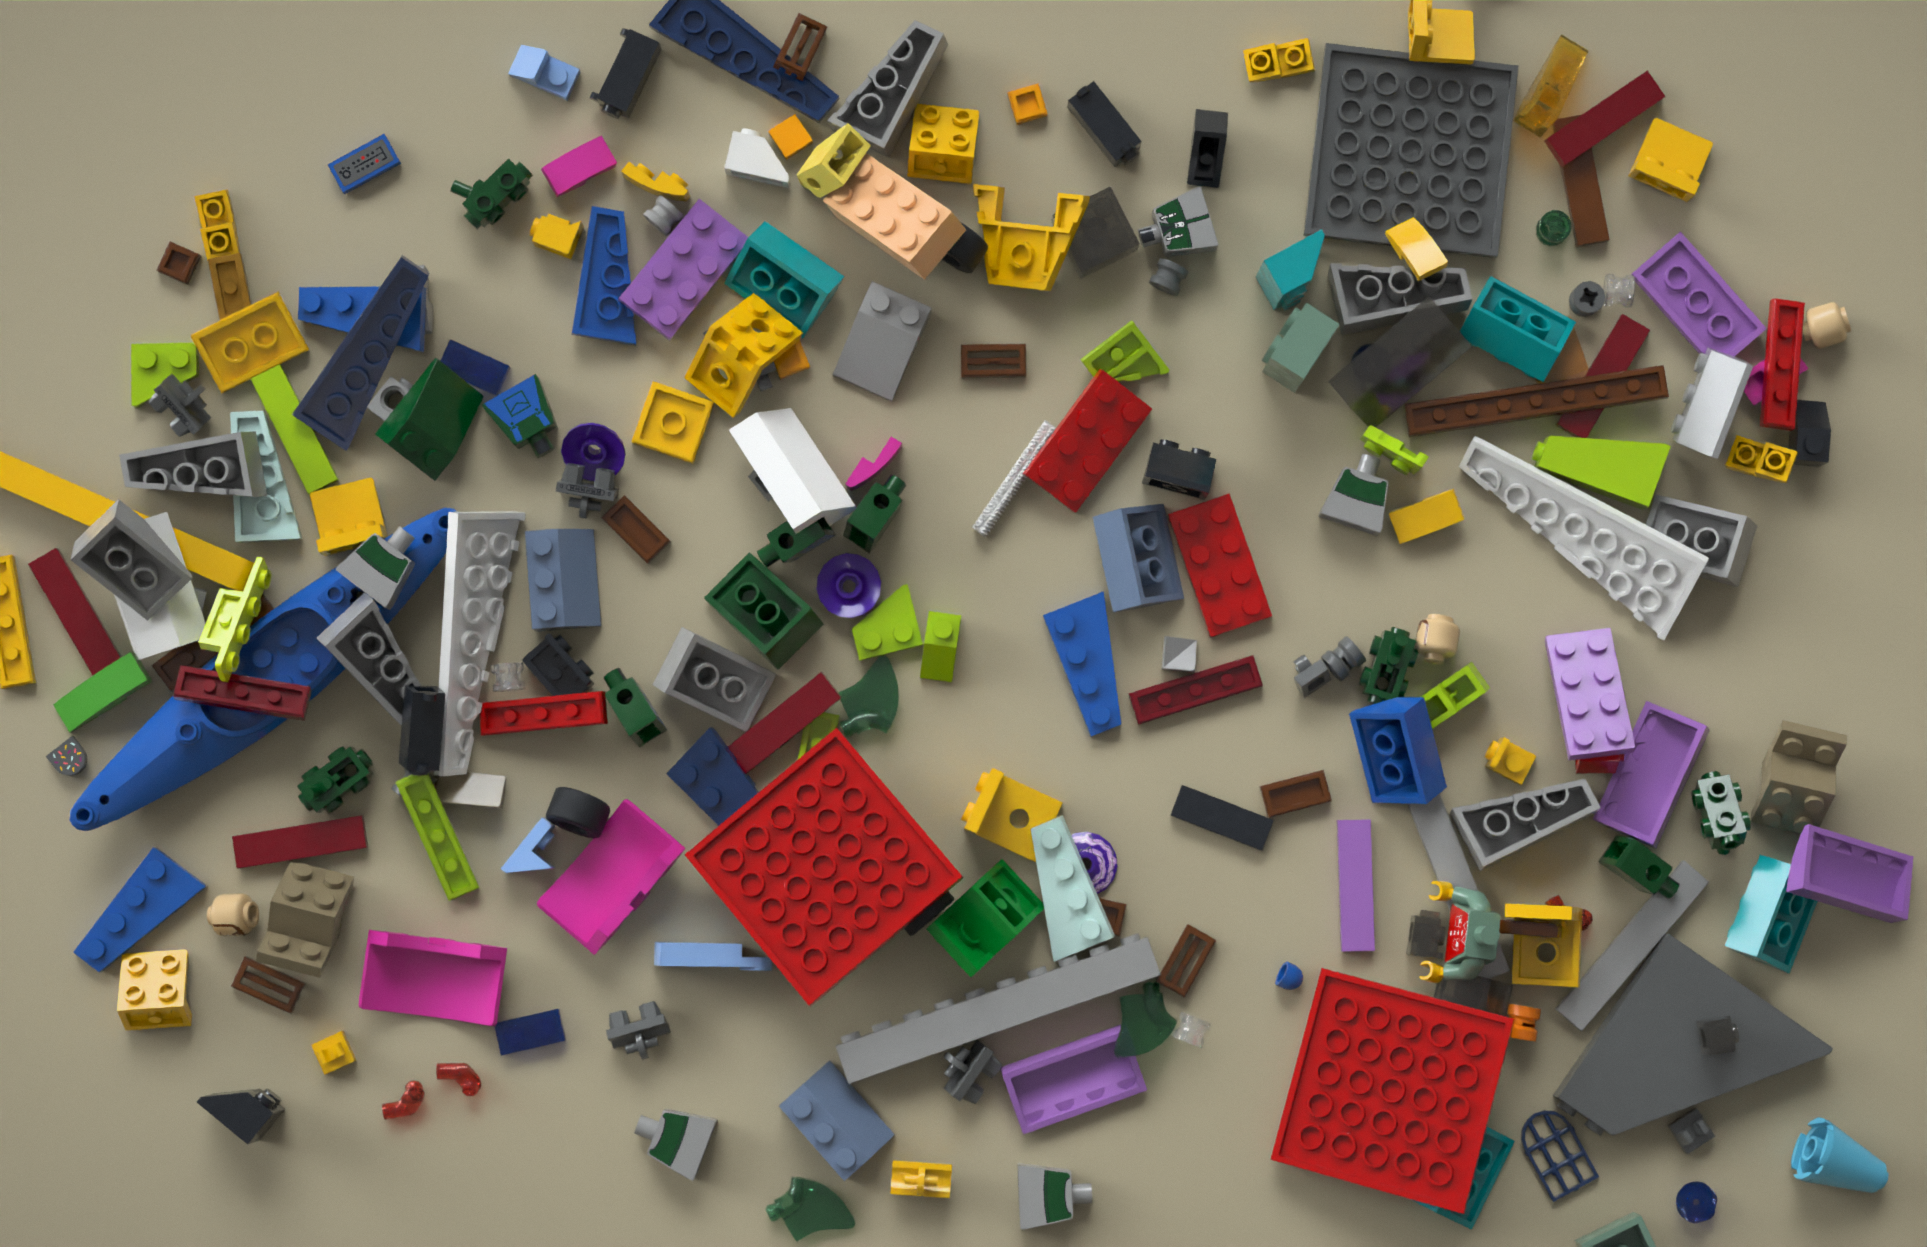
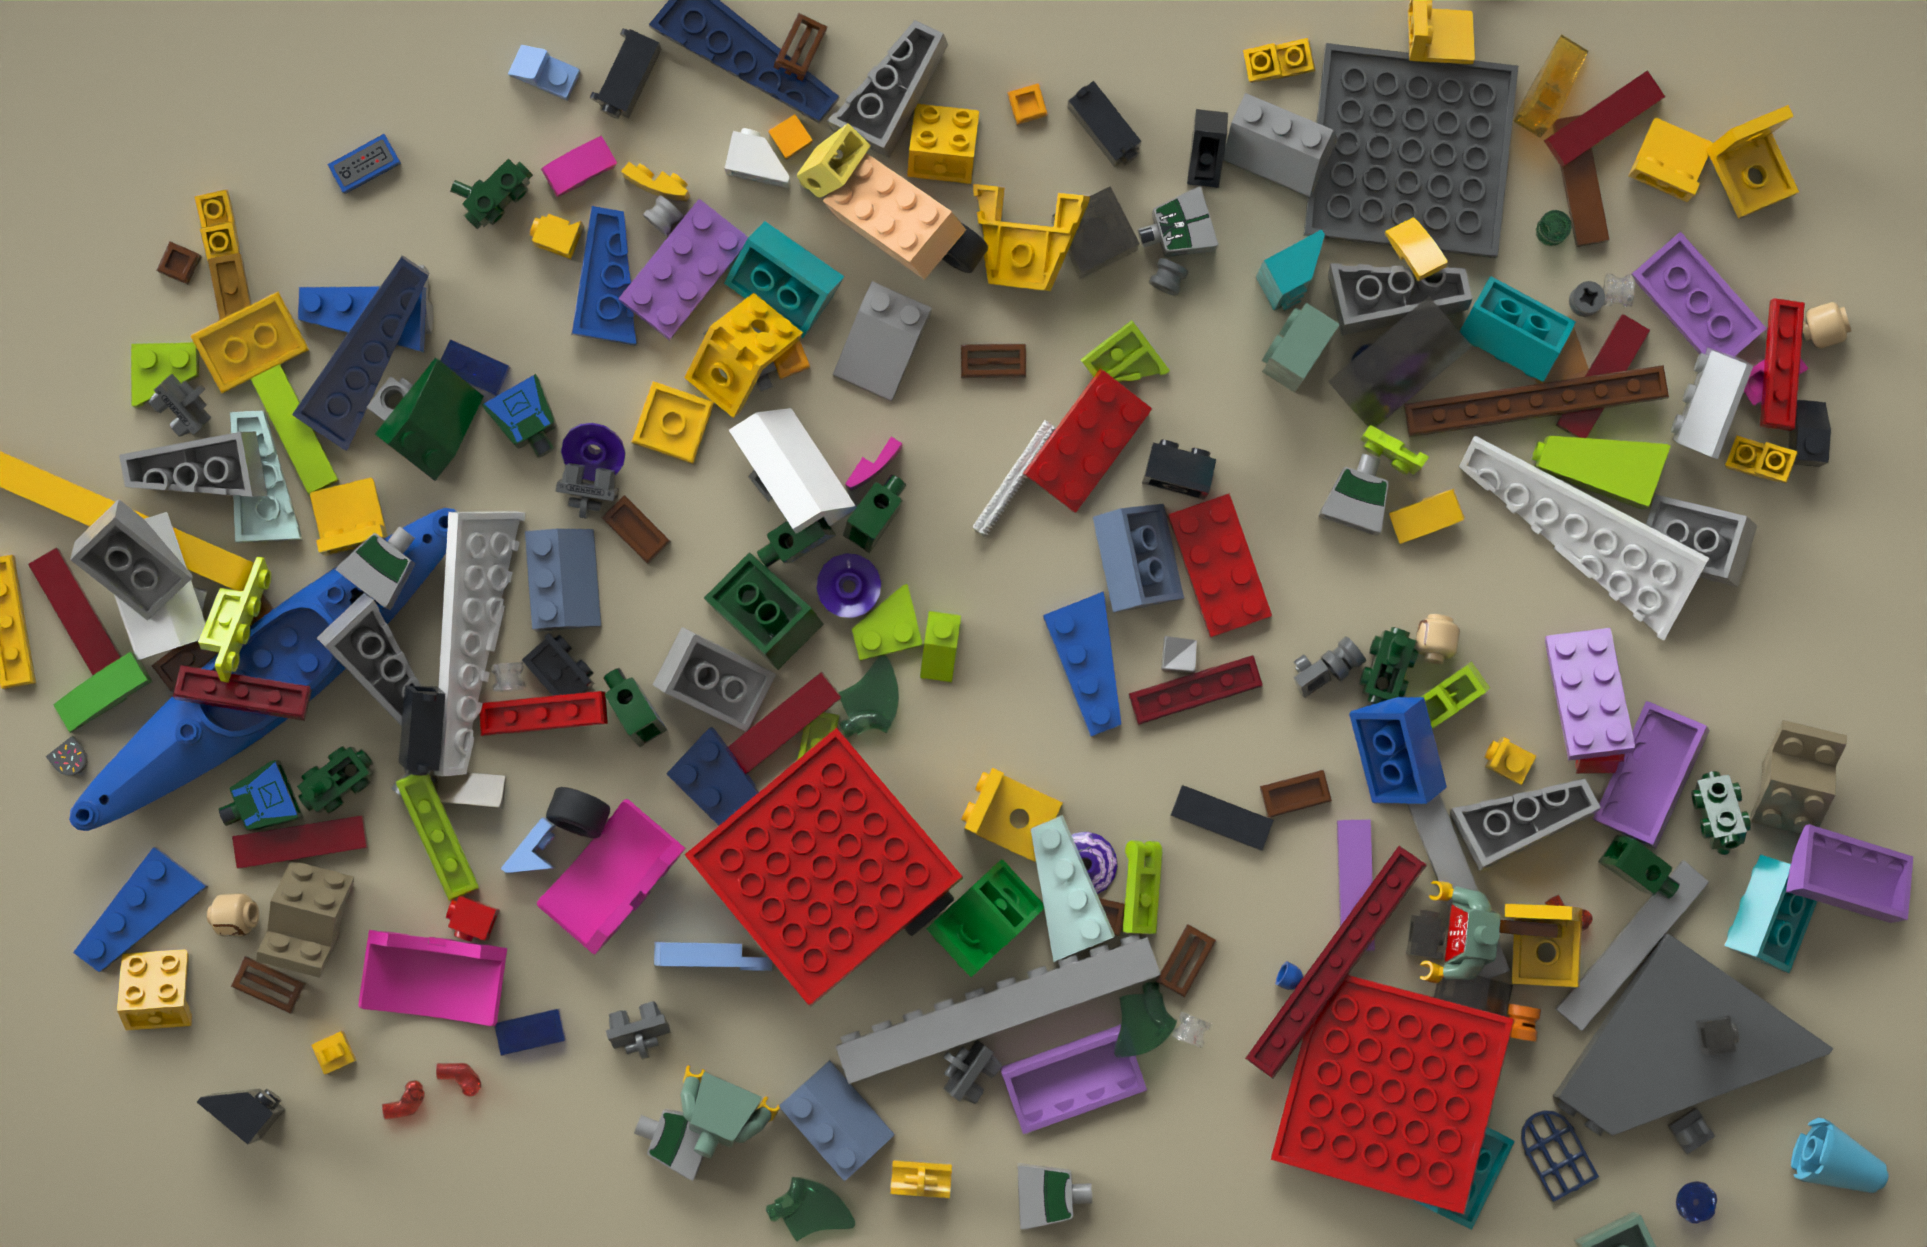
none -> torso [218,760,304,831]
none -> red brick [446,896,500,942]
none -> sand green torso [680,1065,780,1158]
none -> lime plate [1123,840,1162,934]
none -> light grey slope [1223,93,1338,198]
none -> dark red tile [1245,846,1427,1079]
none -> yellow bracket [1706,105,1799,219]

